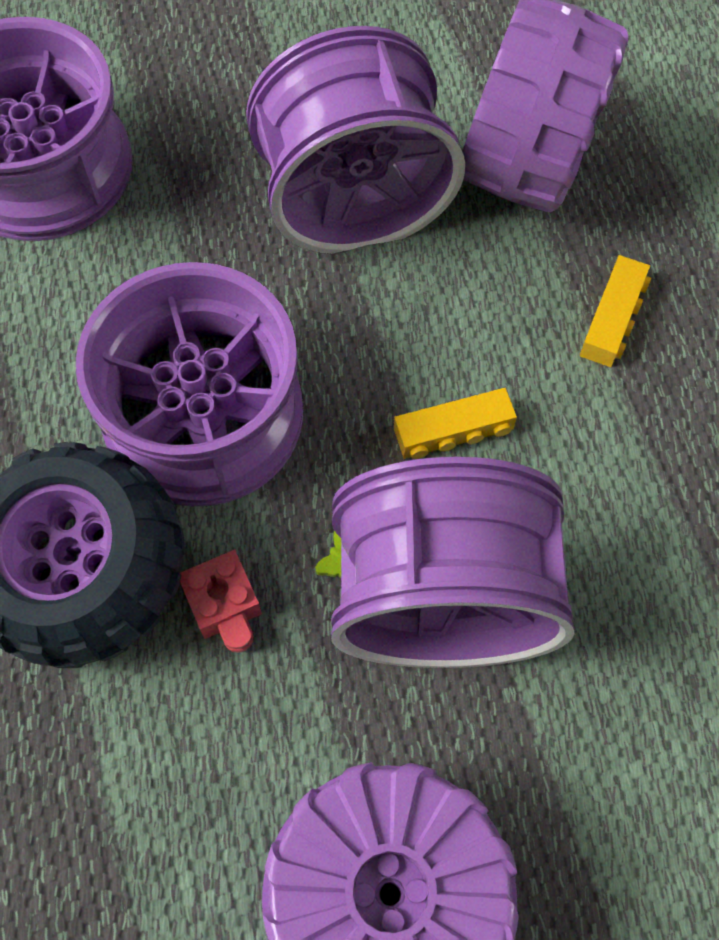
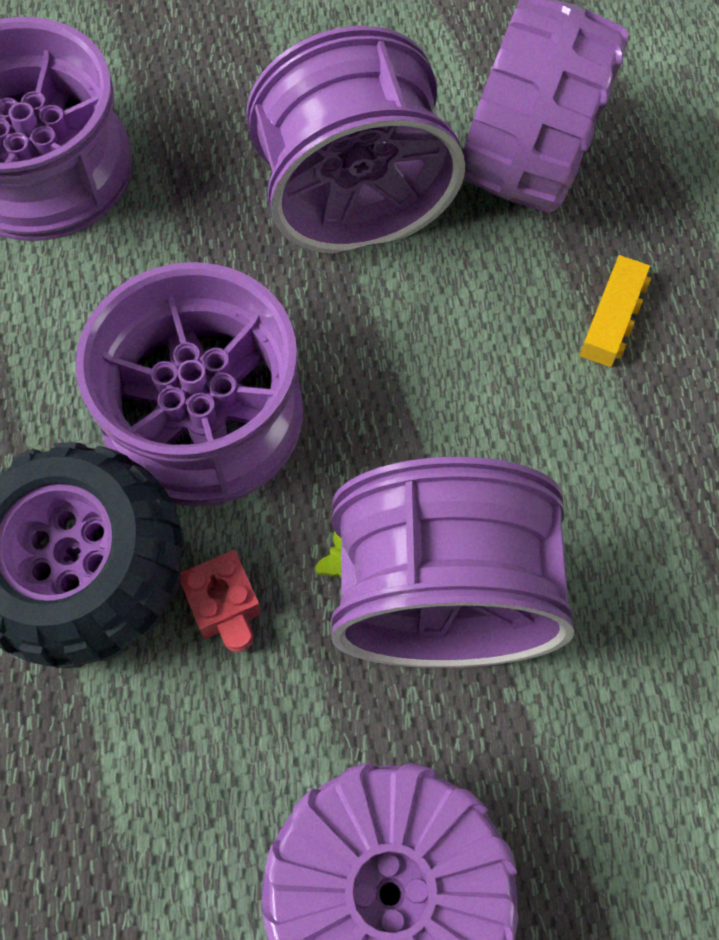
yellow brick [394,388,517,459] -> none

